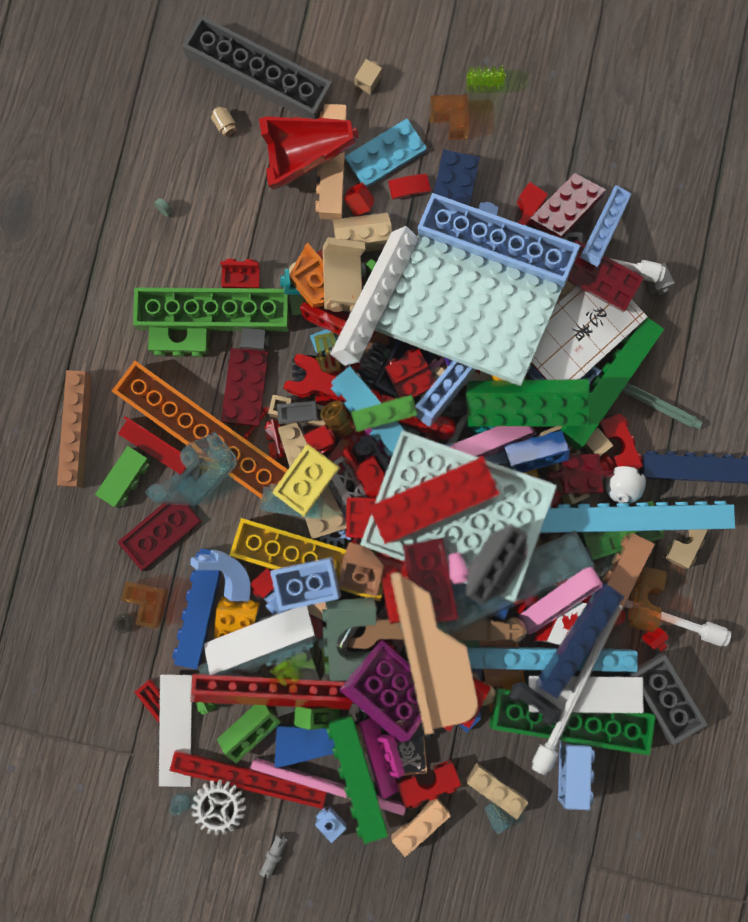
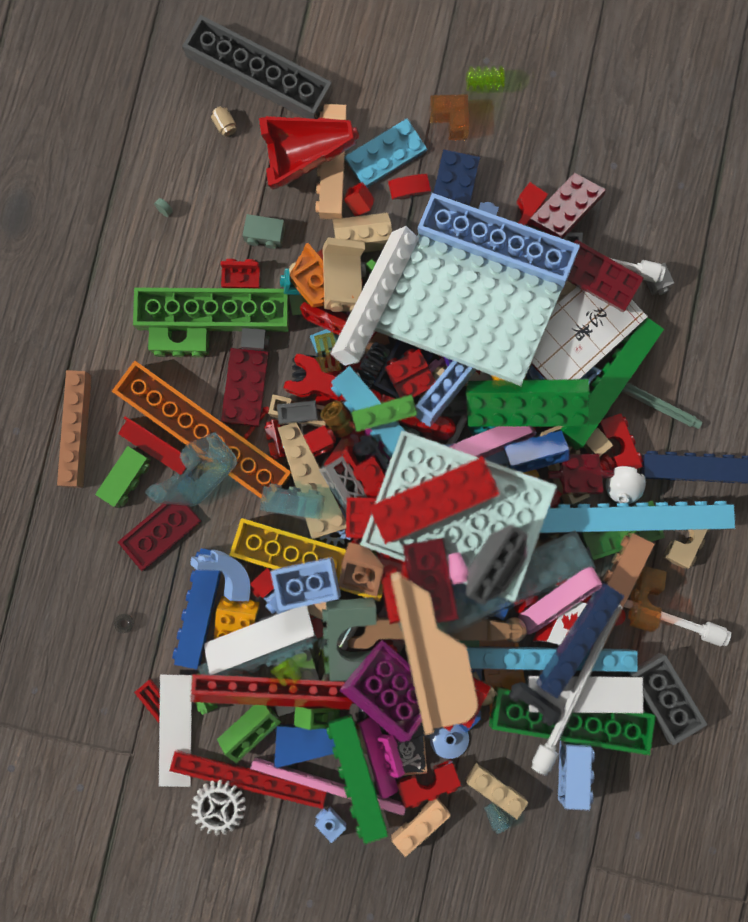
clear orange brick [121,581,168,629] -> none
clear light blue cone [170,794,190,815] -> none
light grey pin [259,835,288,879] -> none
light yellow tile [272,444,340,517] -> none
tan brick [355,59,382,95] -> none
light blue tile [580,185,632,266] -> none
red tile [641,626,669,652] -> none
none -> sand green brick [243,214,285,249]
none -> light blue dish [430,724,469,759]

